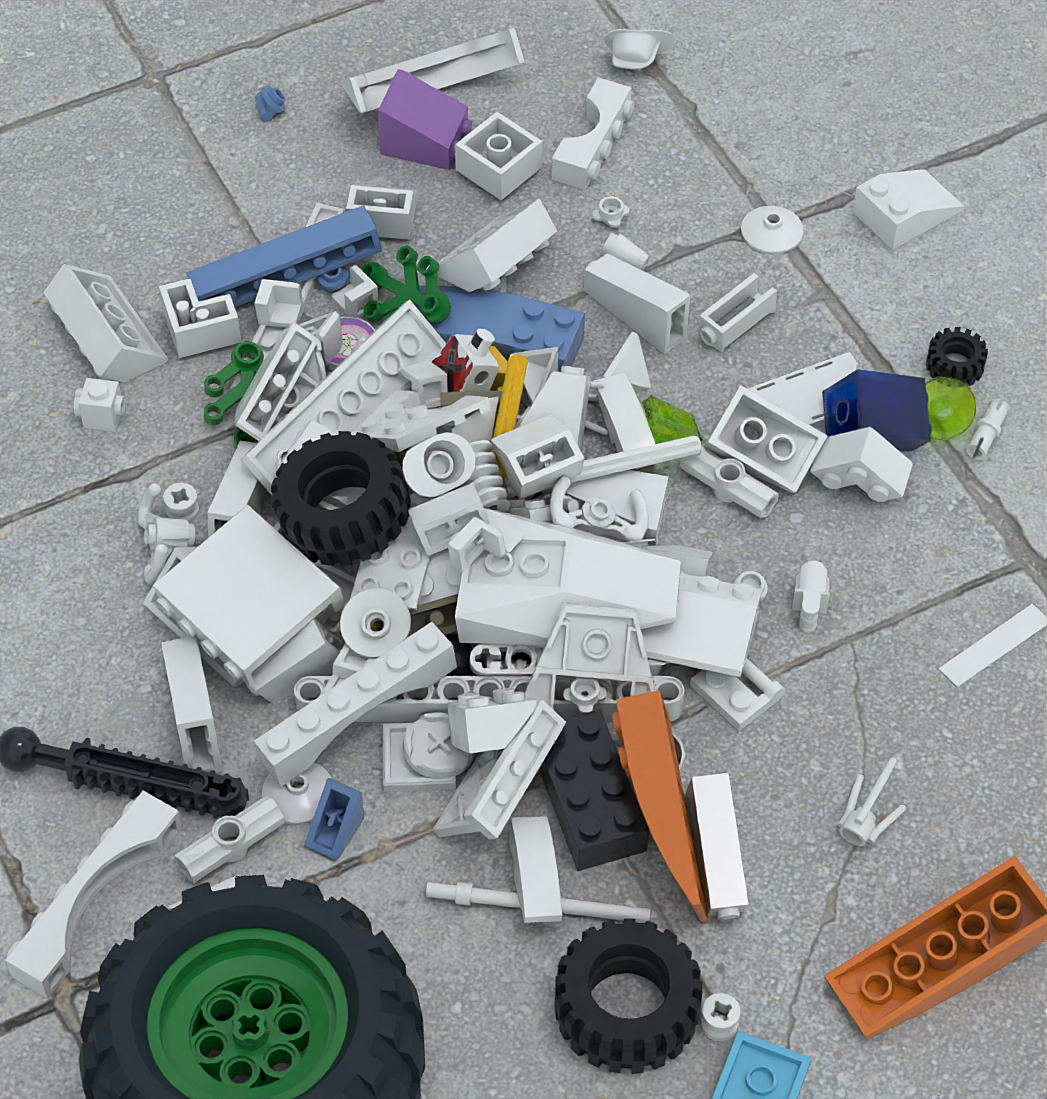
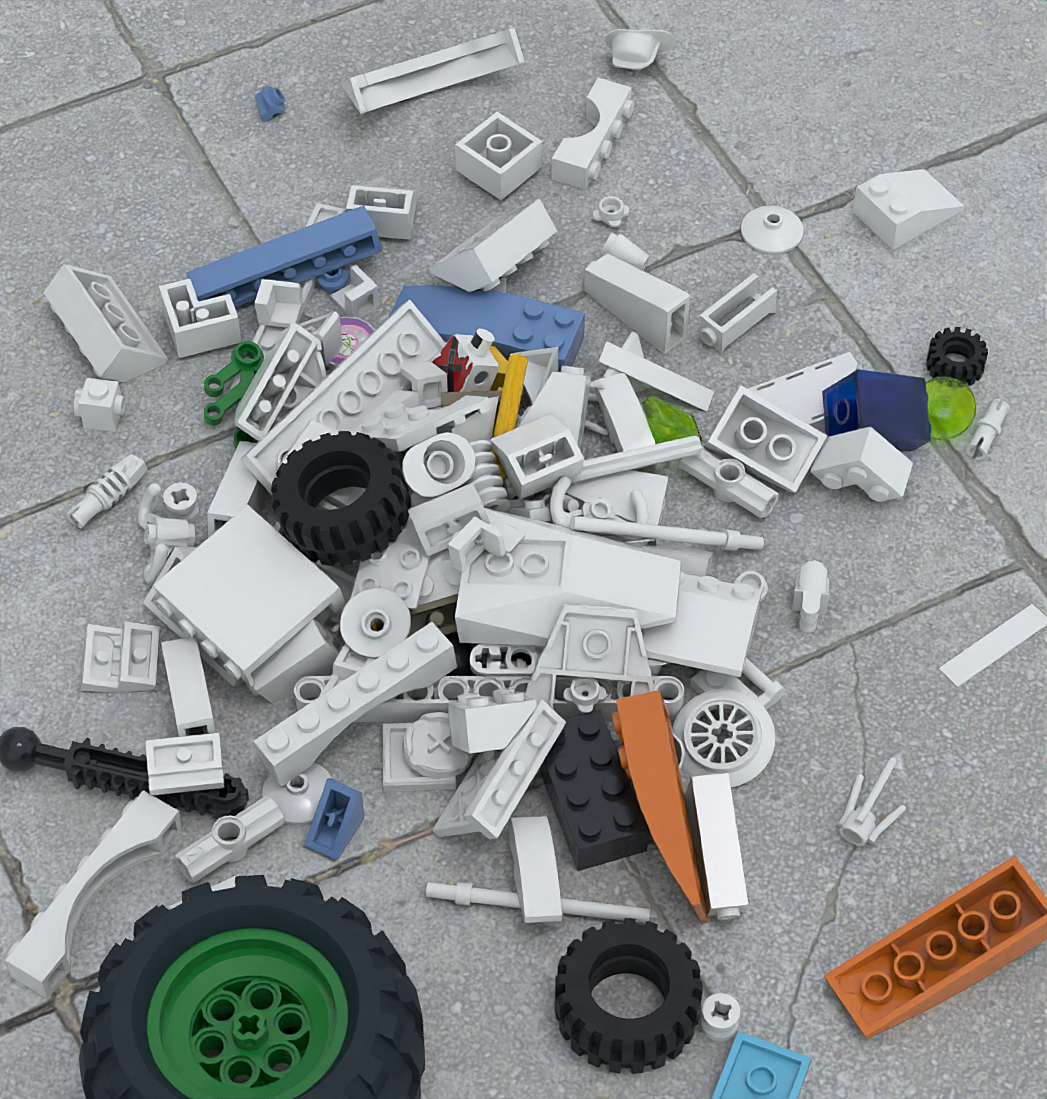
green plant [361,245,451,323] -> none
medium lavender slope [378,69,472,170] -> none
none -> white hinge [66,454,148,529]
none -> white slope [80,621,160,693]
none -> white plate [146,733,224,795]
none -> white bar [570,516,764,551]
none -> white sticker [599,341,714,412]
none -> white piece [672,689,775,787]

